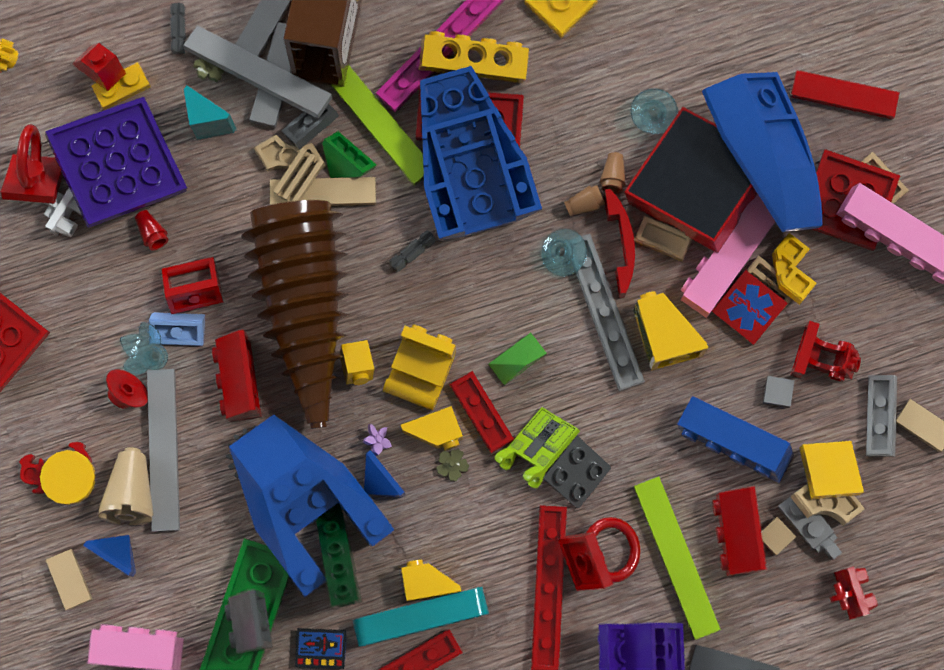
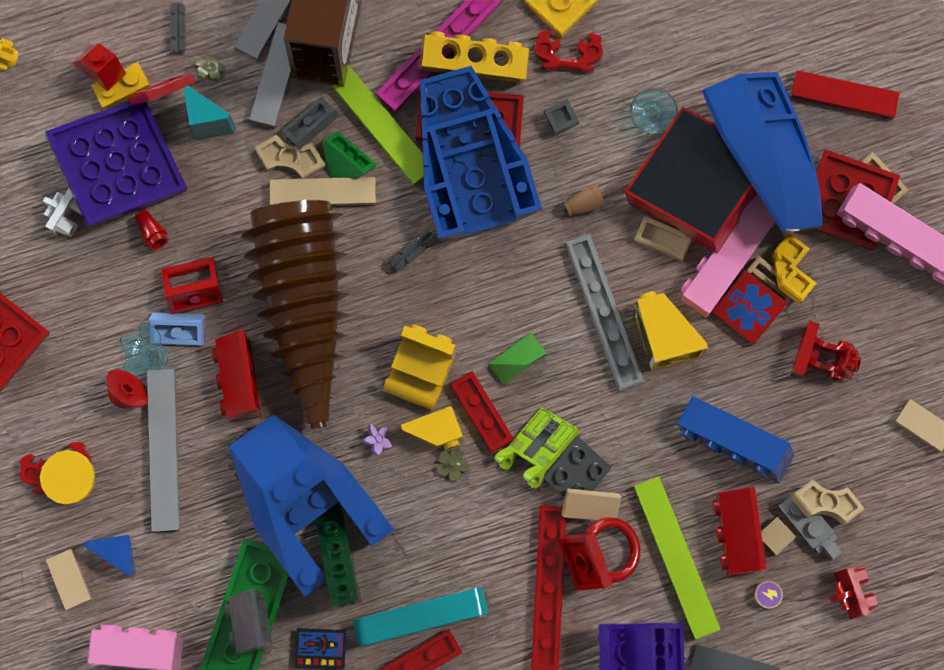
red tile [1,124,63,204] -> none
tan cone [98,447,153,525] -> none
light grey tile [183,25,332,119] -> none
tan tile [273,148,325,202] -> none
yellow brick [340,340,374,385] -> none
blue slope [364,450,406,498] -> none
yellow slope [401,559,461,602] -> none
clear light blue piece [541,229,587,276] -> none
medium nougat cone [599,152,626,194] -> none
red slope [604,189,635,298] -> none
light grey tile [763,376,794,408] -> none
yellow tile [799,441,864,499] -> none
light grey tile [866,375,897,457] -> none
none -> red tile [128,74,196,105]
none -> red helmet [534,30,603,73]
none -> dark grey plate [544,99,579,135]
none -> tan tile [562,489,621,520]
none -> medium lavender tile [754,581,783,609]

